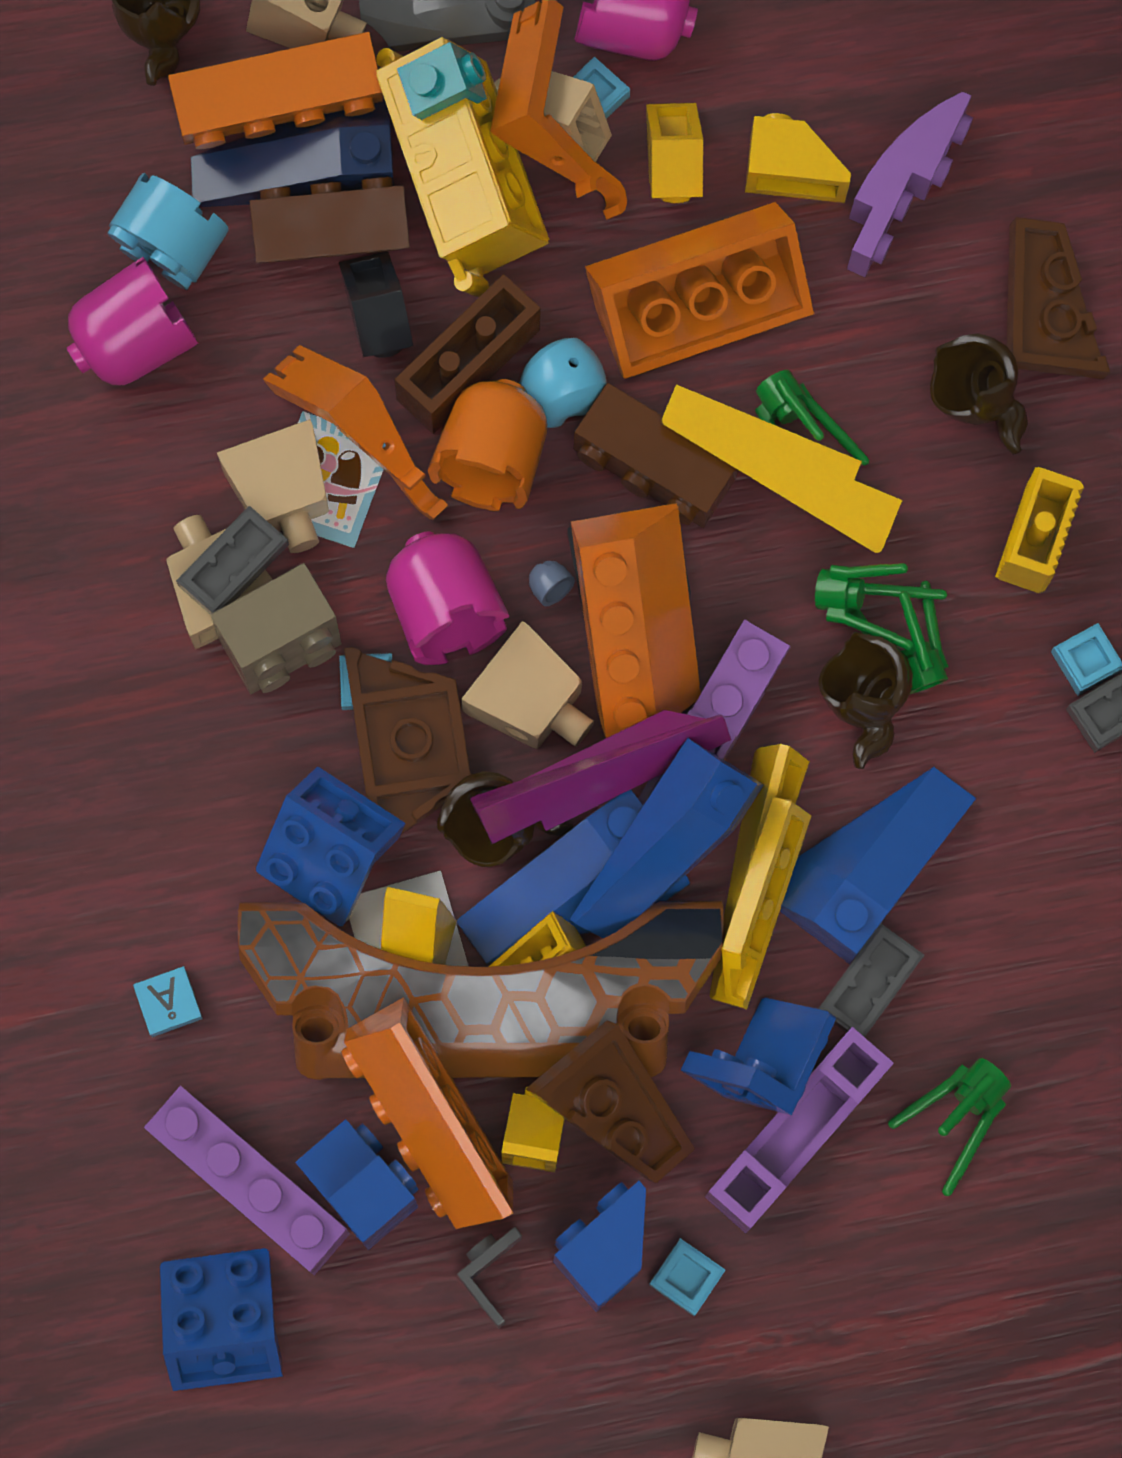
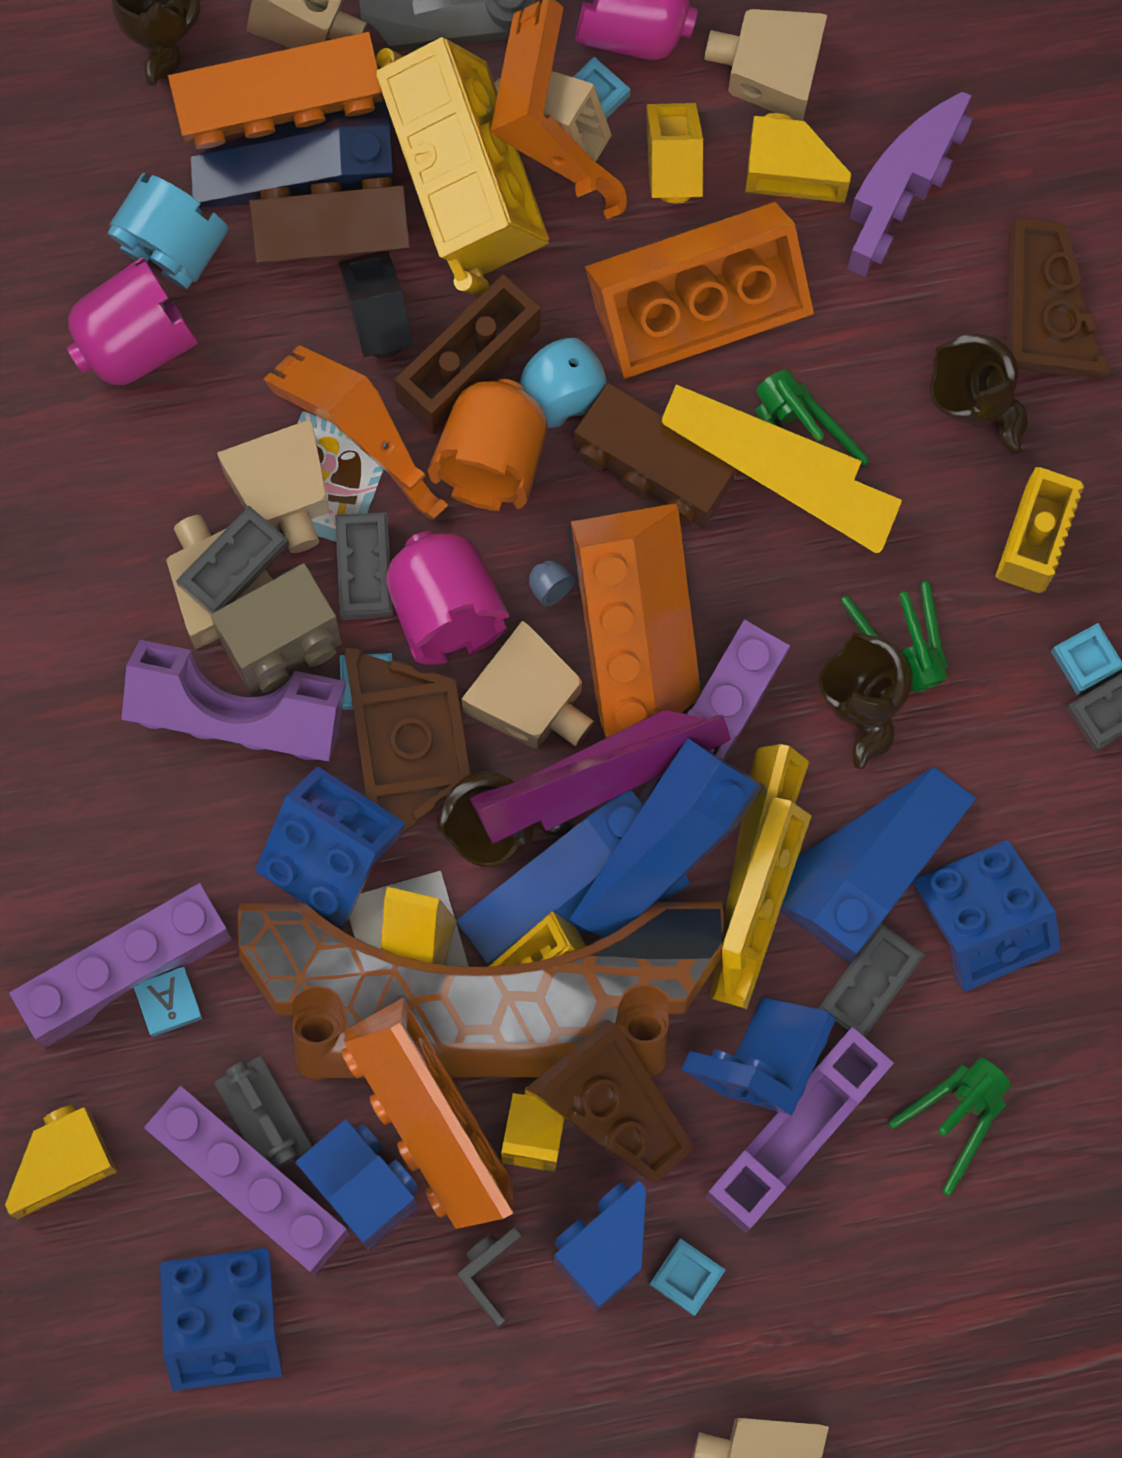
teal bracket [397,42,487,120] -> none
green plant [815,563,947,650] -> none
none -> yellow slope [5,1105,118,1219]
none -> medium lavender arch [9,883,232,1048]
none -> medium lavender arch [121,640,346,762]
none -> dark grey hinge [213,1056,312,1170]
none -> dark grey plate [335,512,393,620]
none -> tan torso [704,9,827,121]
none -> blue bracket [914,841,1061,992]

